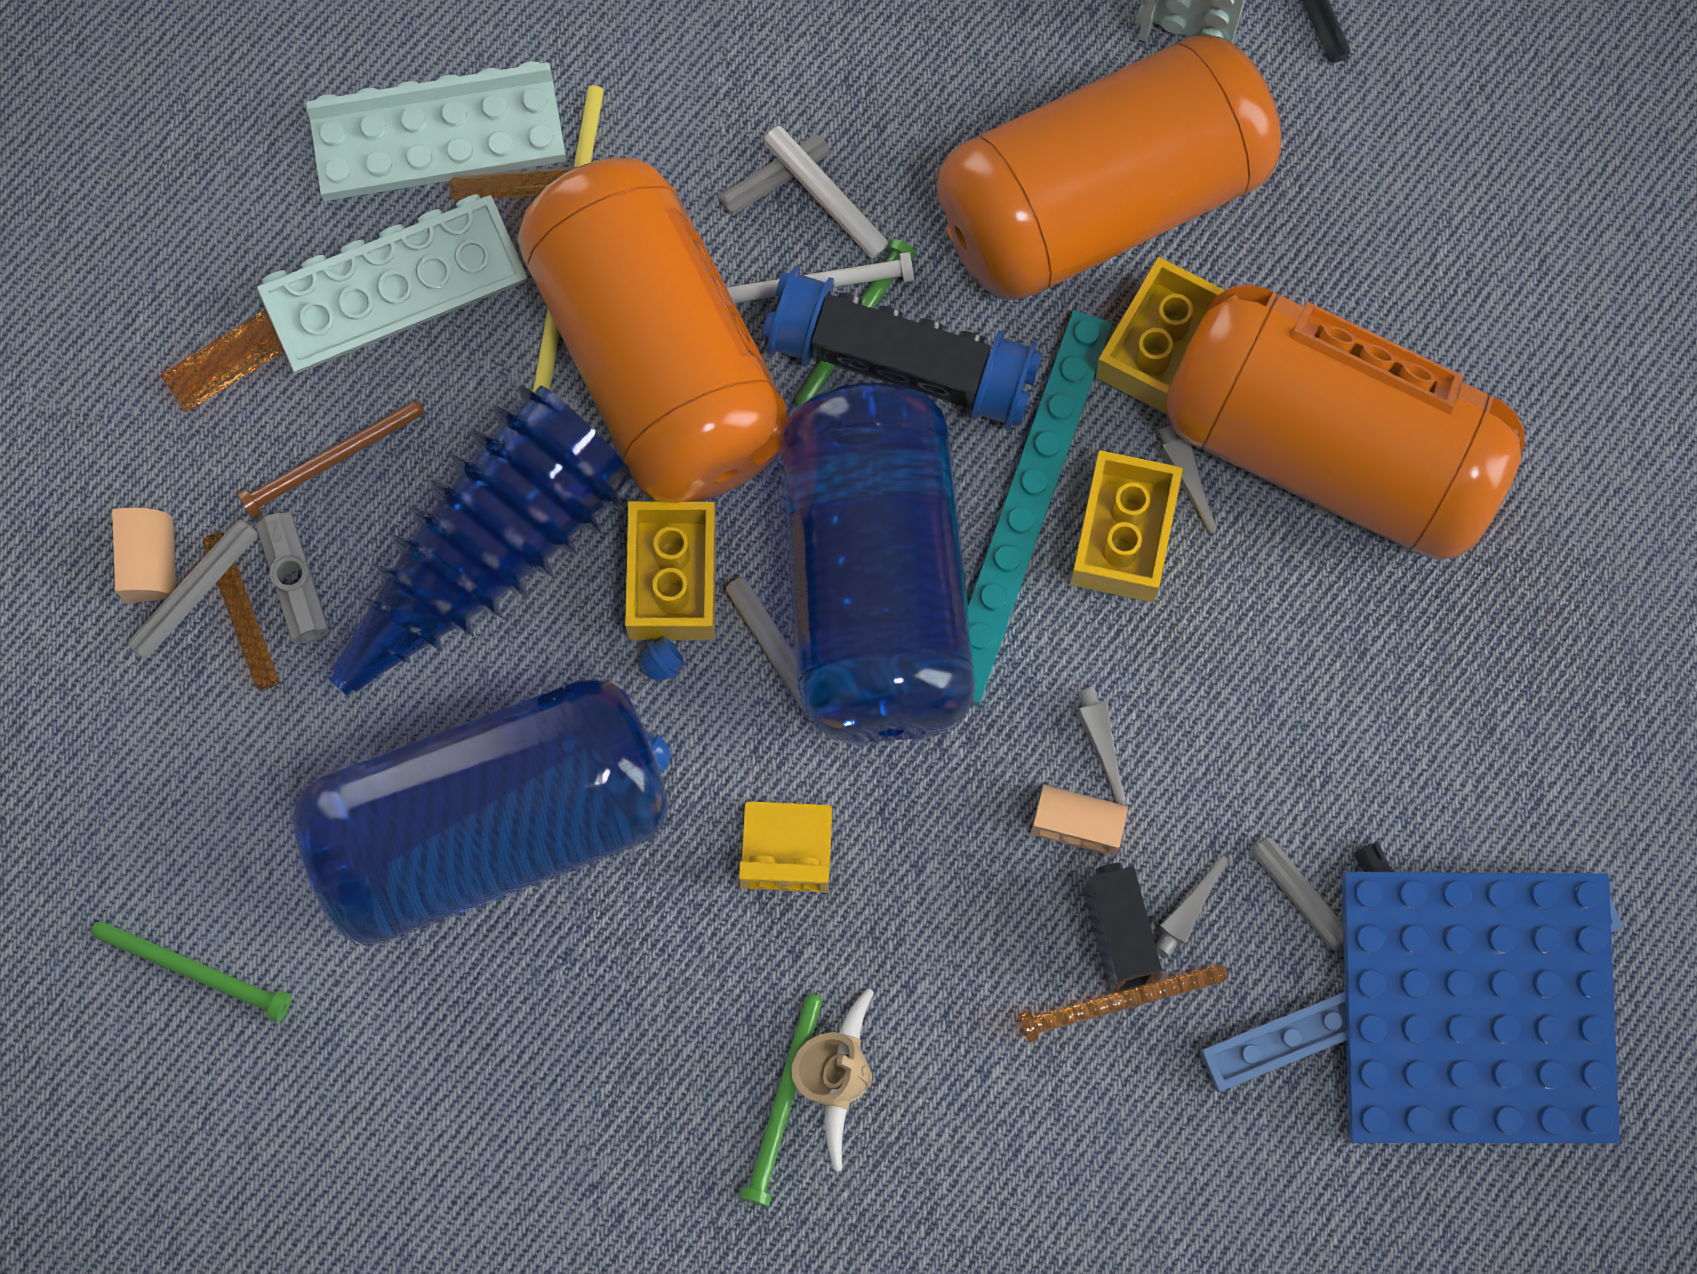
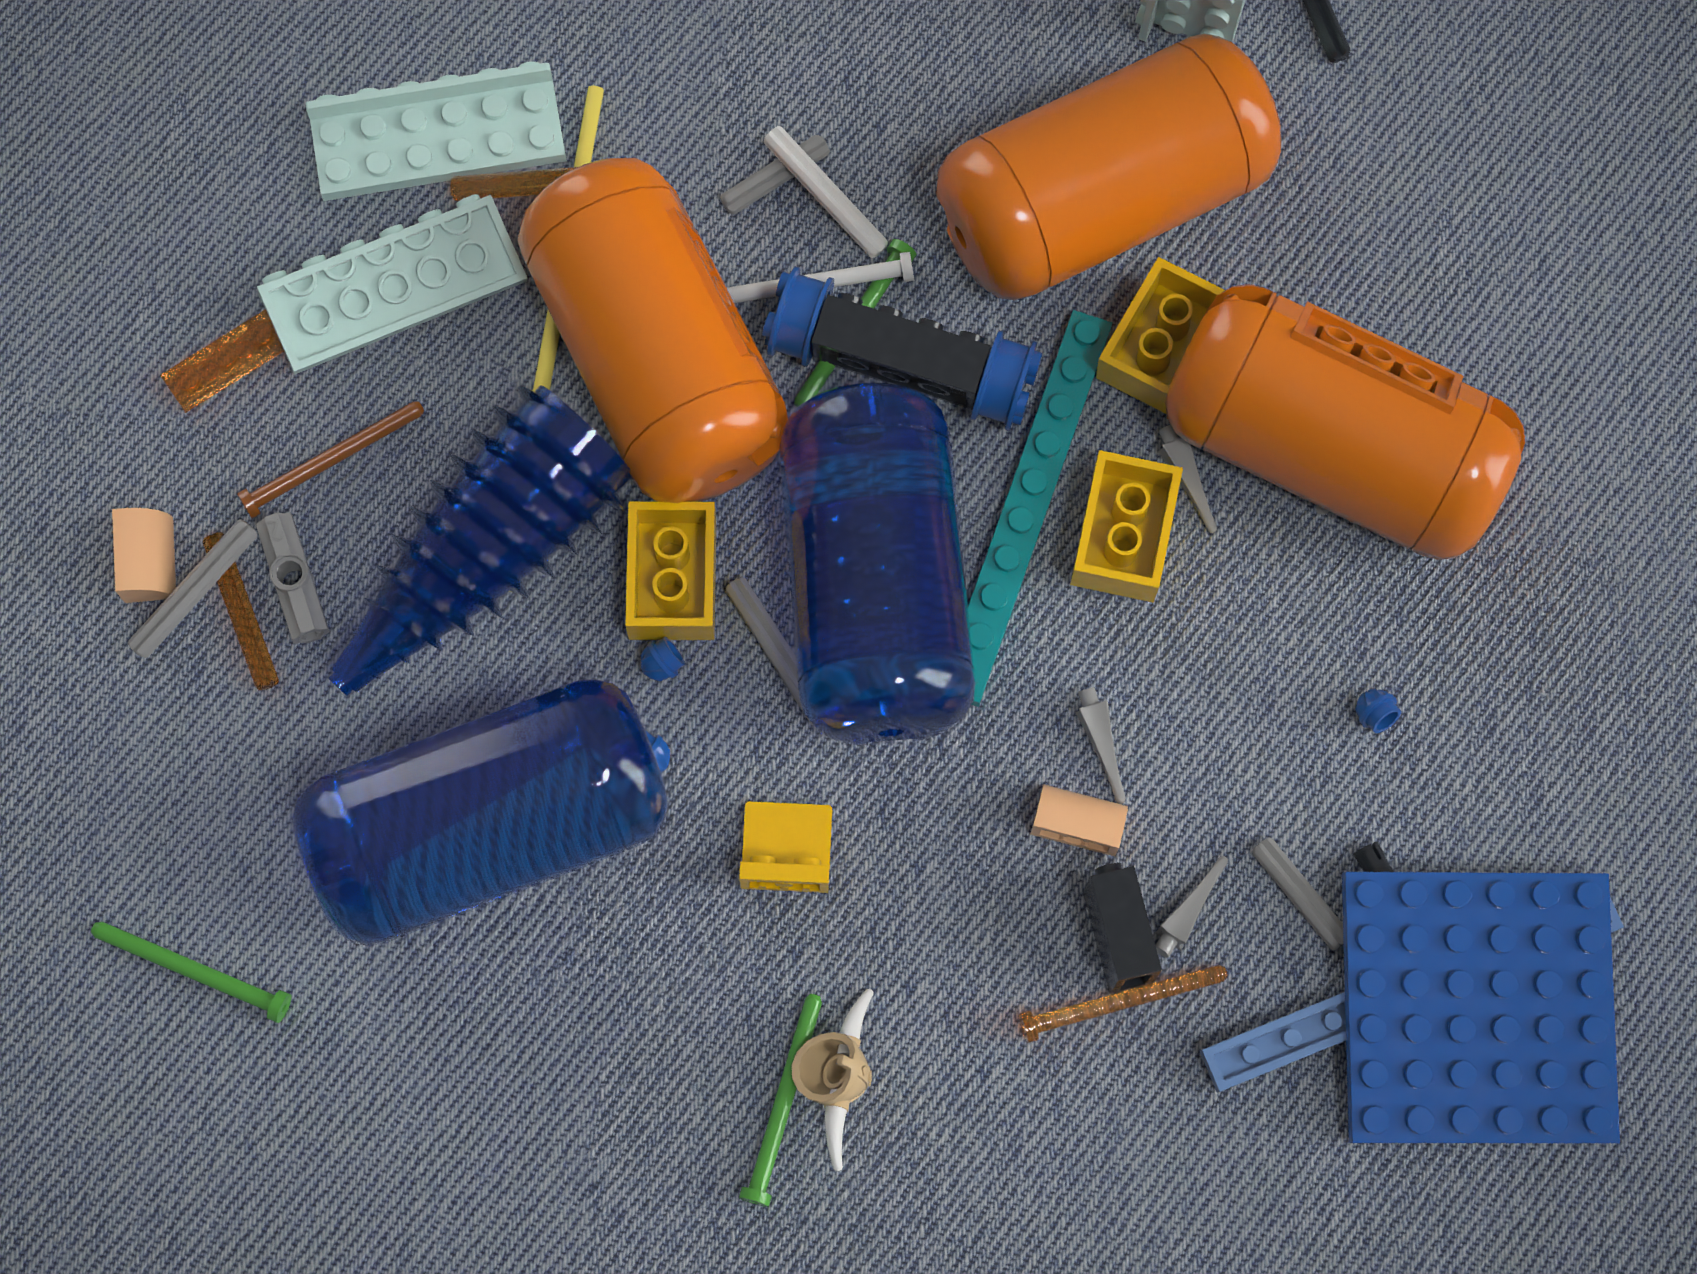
none -> blue plate [1355,688,1401,733]

